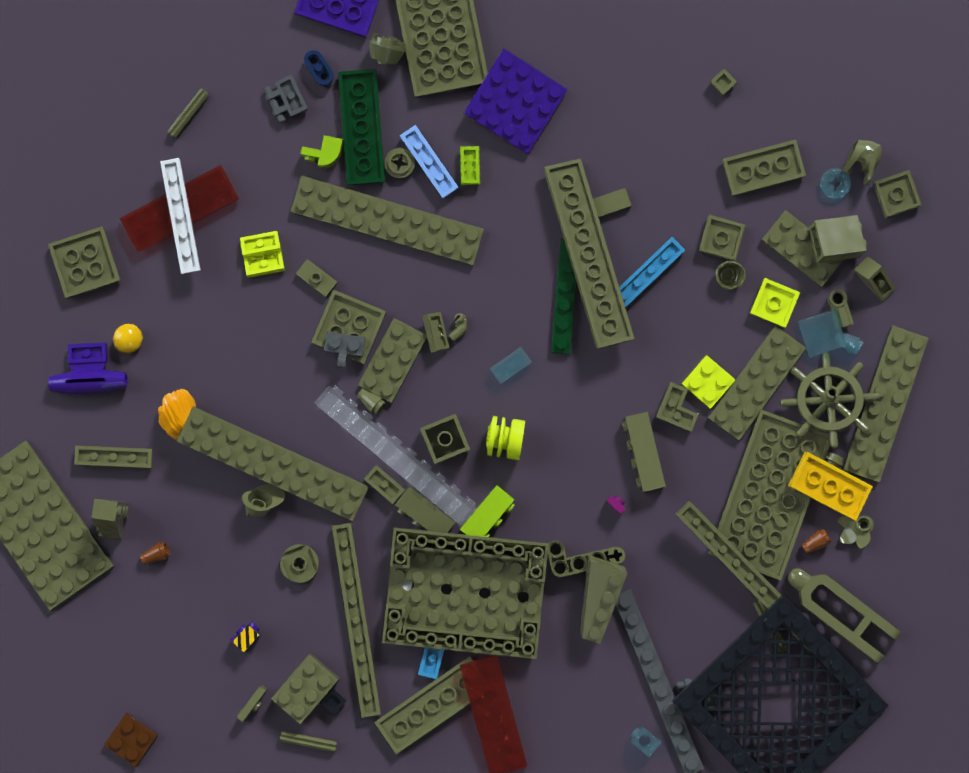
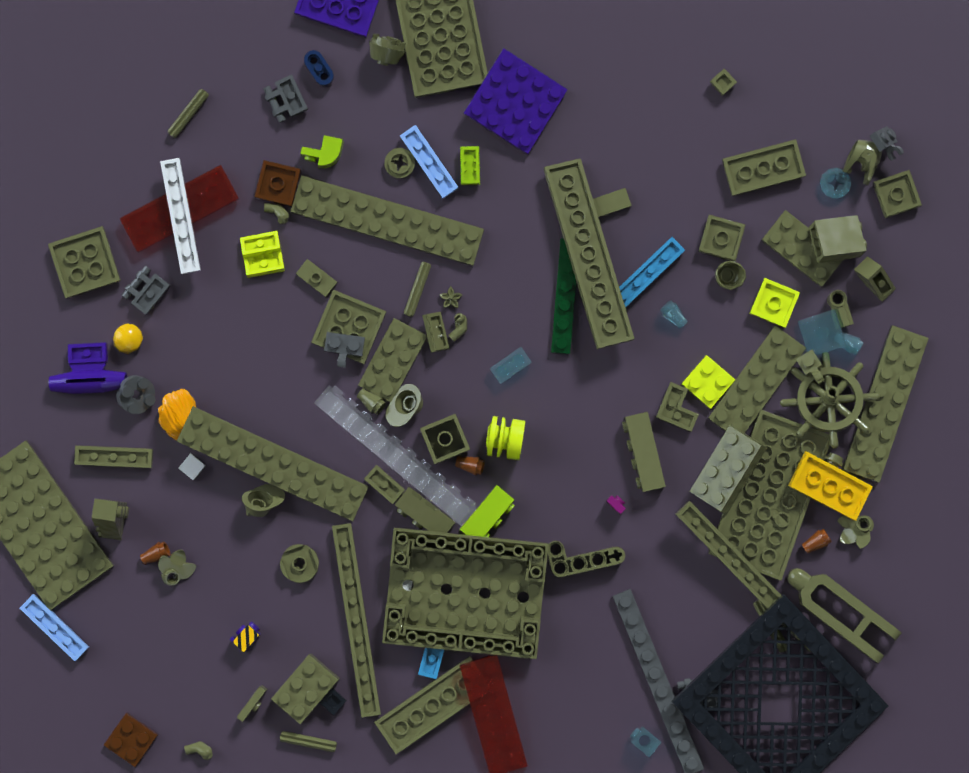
dark green plate [338,69,385,186] -> none
olive wedge [580,555,627,644] -> none
none -> light blue plate [19,594,89,661]
none -> dark grey plate [116,375,156,414]
none -> dark grey plate [122,265,170,315]
none -> olive plate [158,549,196,585]
none -> white tile [179,453,206,480]
none -> olive arm [184,741,213,760]
none -> reddish brown plate [254,160,301,207]
none -> olive arm [264,203,289,224]
none -> olive piece [386,384,423,427]
none -> olive axle [404,262,431,317]
none -> olive plant [439,286,462,308]
none -> dark orange cone [455,456,485,476]
none -> clear light blue cone [660,300,688,329]
none -> olive brick [689,426,767,513]
none -> olive plate [796,350,825,384]
none -> dark grey plate [870,126,904,161]

